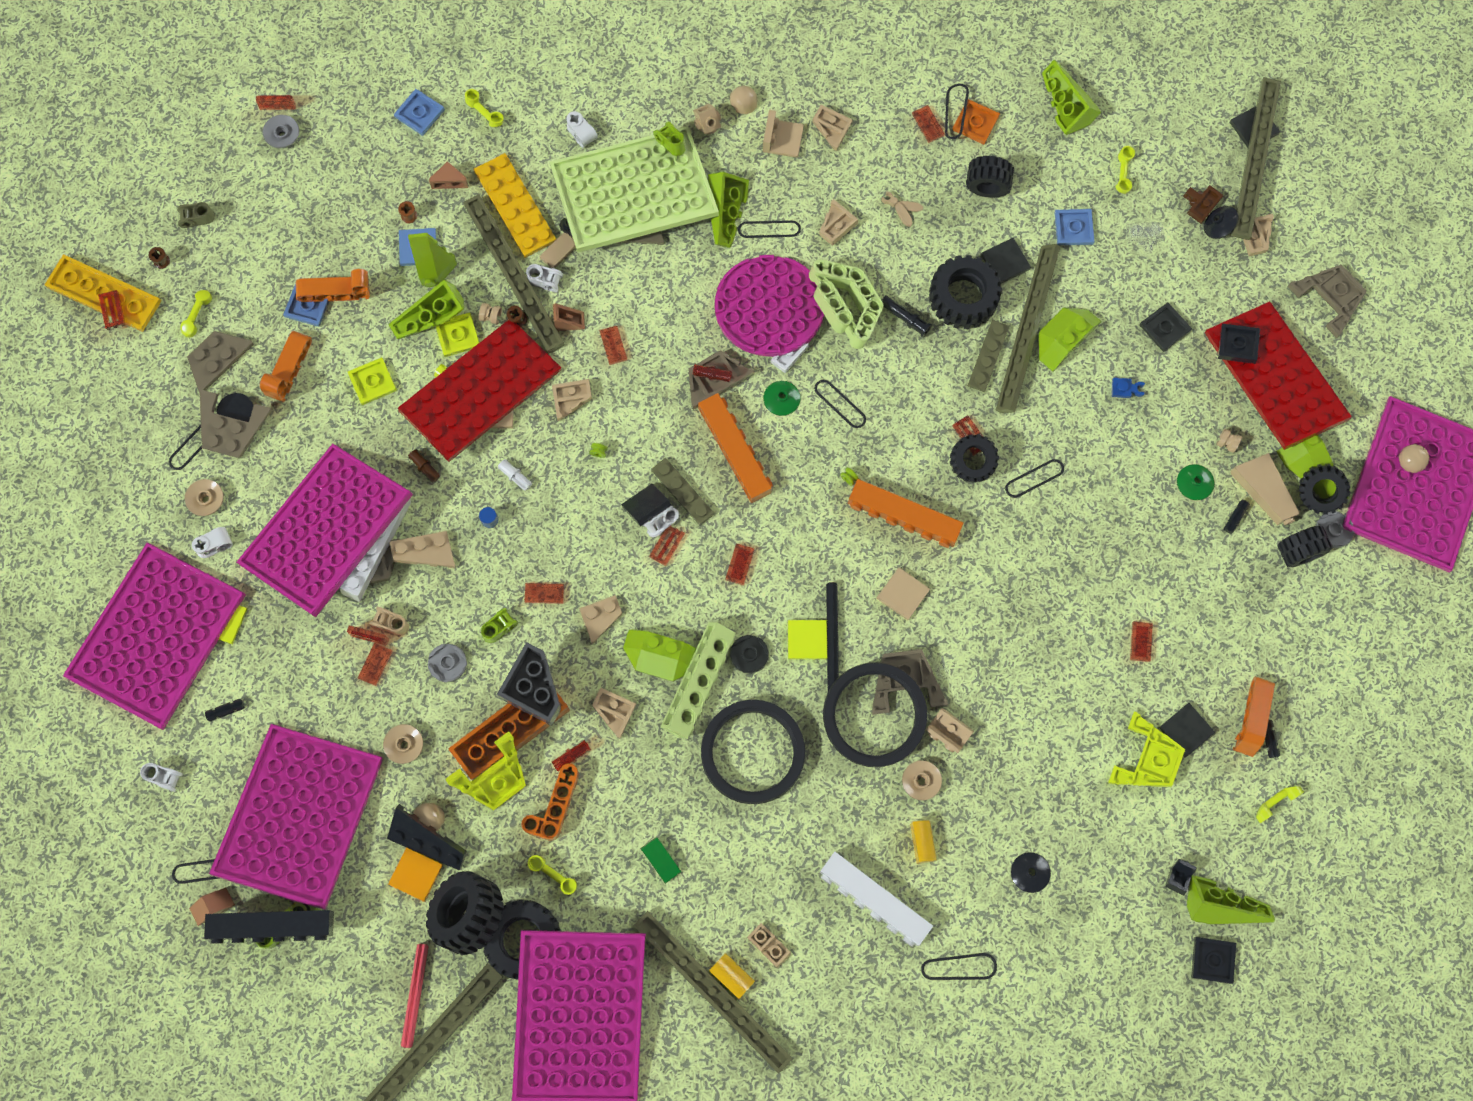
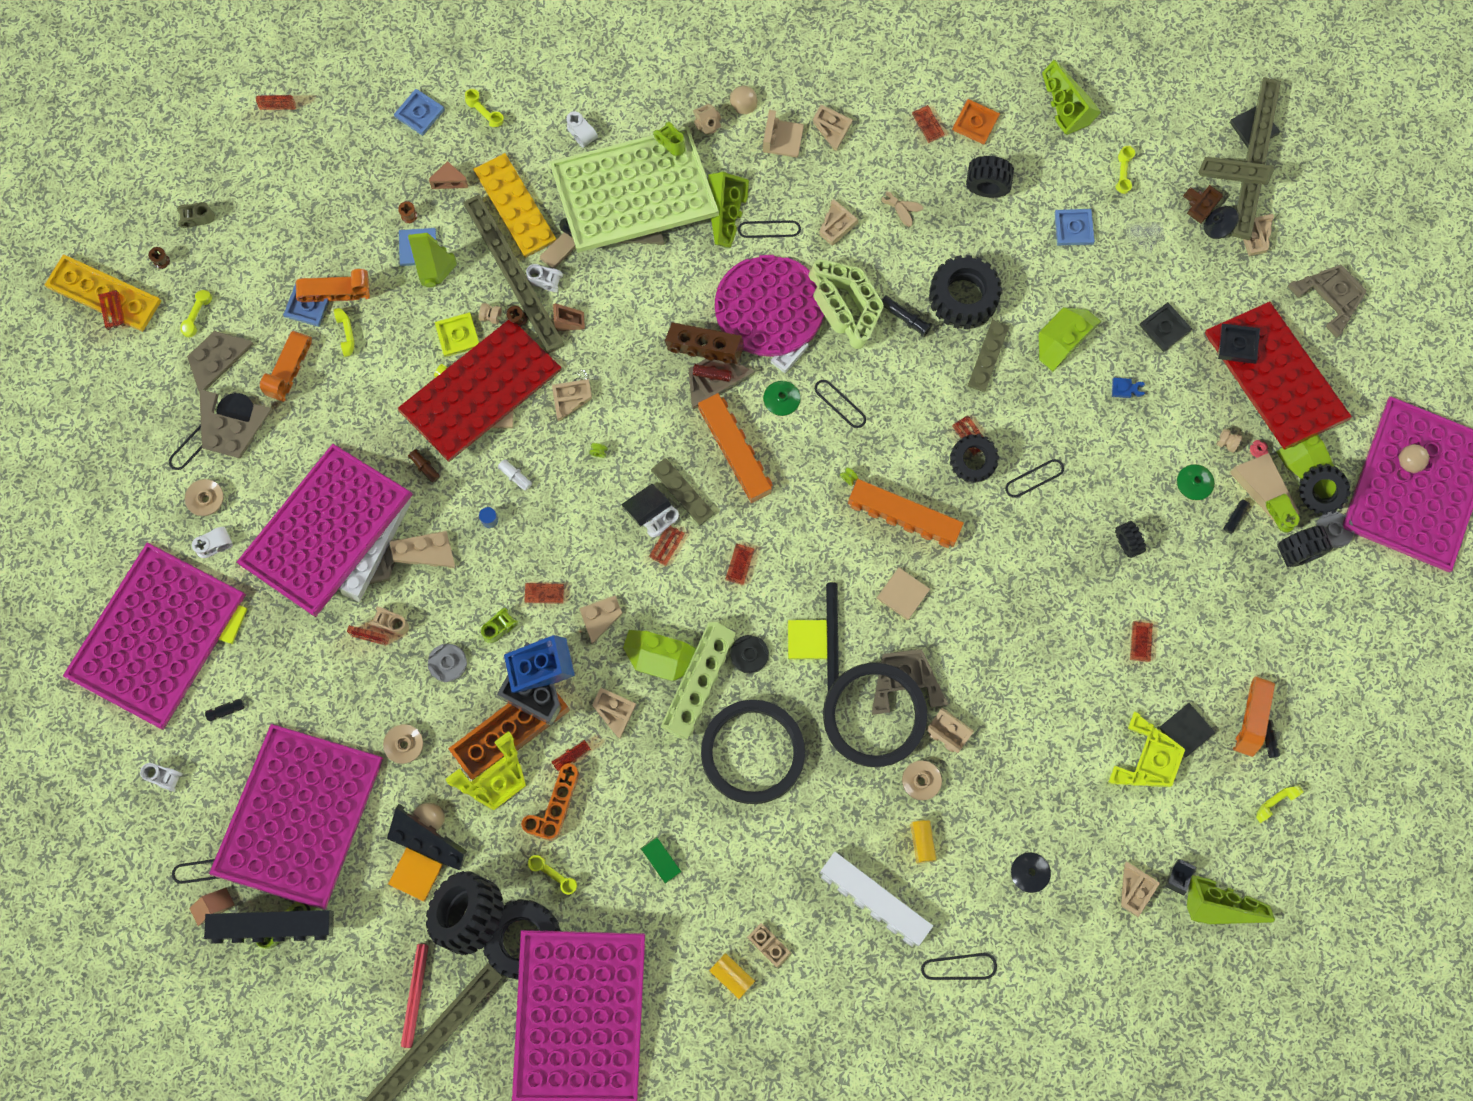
light grey dish [263,115,299,148] -> none
neon yellow tile [347,357,397,405] -> none
clear red tile [358,643,393,686] -> none
lime wedge [388,280,464,339] -> none
clear red tile [599,325,627,365] -> none
olive plate [633,911,793,1074] -> none
black piece [945,83,969,140] -> none
pearl dark grey tile [981,238,1031,284] -> none
olive plate [996,244,1060,413] -> none
black tile [1191,937,1236,984] -> none
none -> neon yellow bar [334,308,355,357]
none -> blue slope [504,635,575,693]
none -> clear hand [574,369,601,381]
none -> reddish brown brick [665,322,745,364]
none -> black tyre [1115,521,1146,558]
none -> tan wing [1121,861,1160,917]
none -> olive plate [1198,157,1274,185]
none -> coral plate [1250,440,1268,458]
none -> lime piece [1266,494,1300,533]

